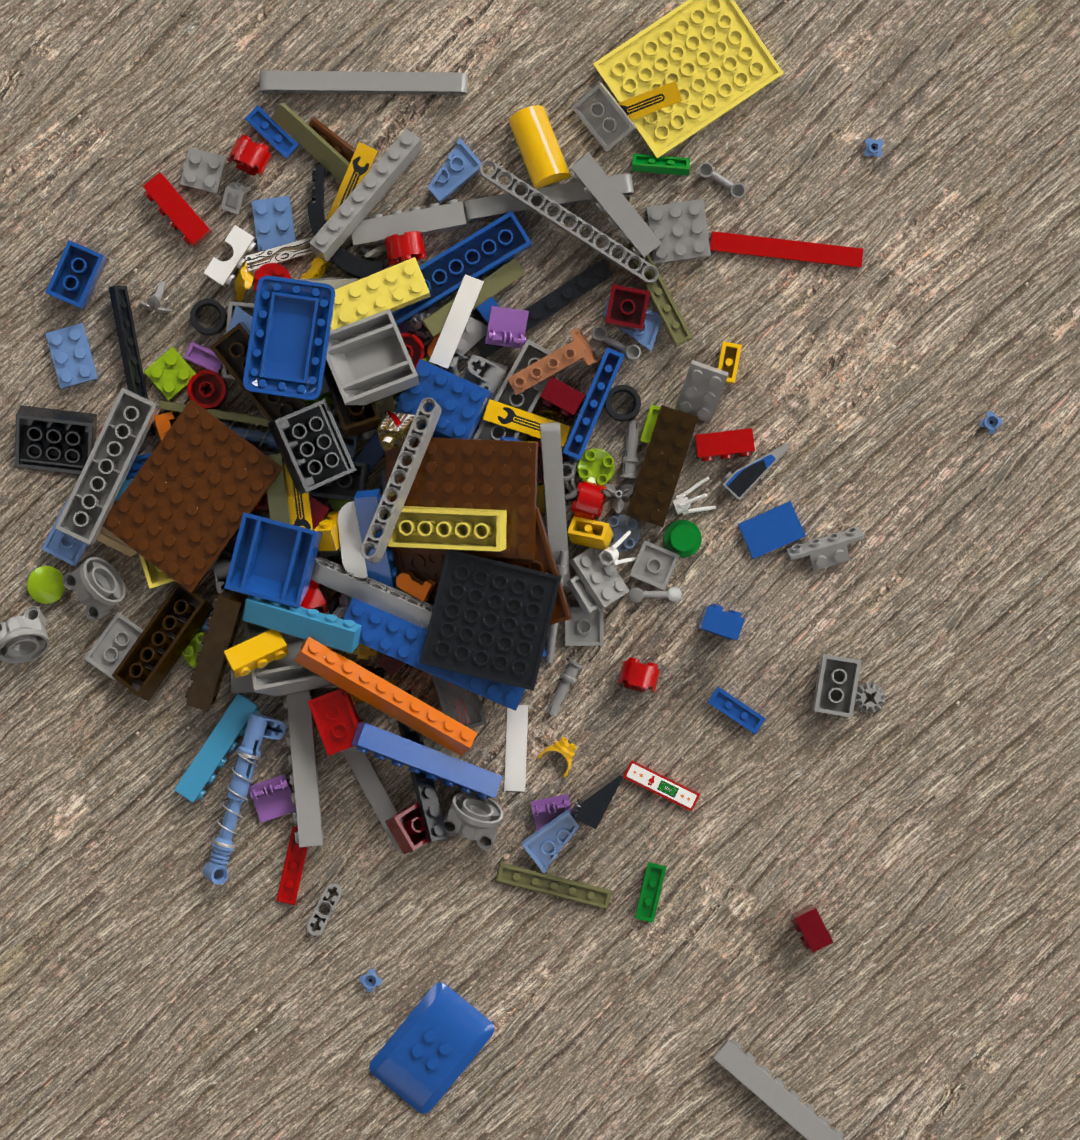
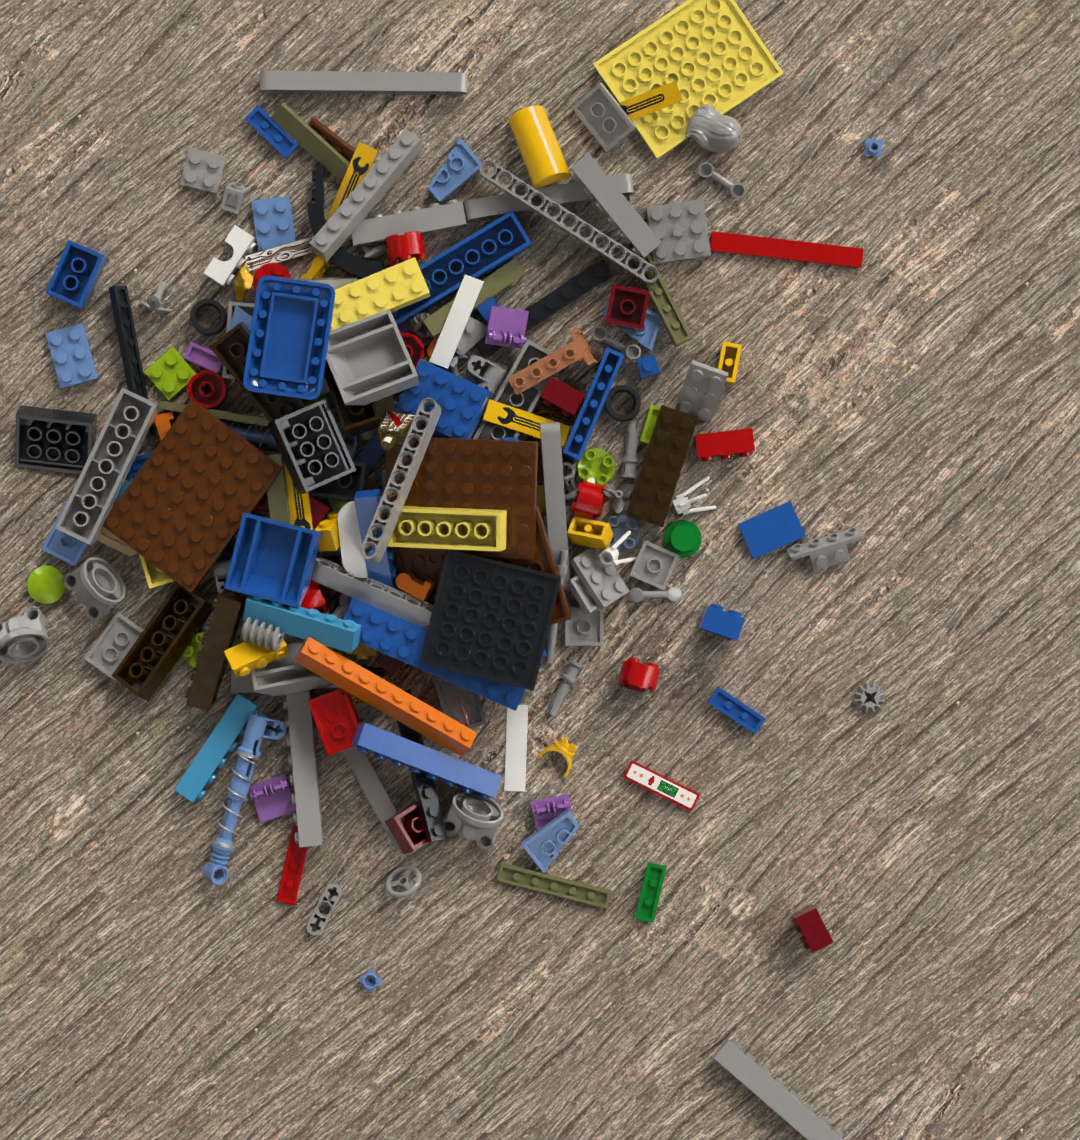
red brick [143,172,212,247] -> none
red brick [227,134,272,177] -> none
blue wedge [369,982,494,1114] -> none
black slope [573,772,623,829] -> none
green plate [632,154,690,176] -> none
slope [722,442,792,501] -> none
light grey brick [812,654,862,718] -> none
medium blue plate [980,411,1003,434] -> none
none -> light grey piece [240,617,285,652]
none -> light grey piece [385,866,422,898]
none -> blue brick [636,354,660,380]
none -> light grey piece [685,104,742,152]

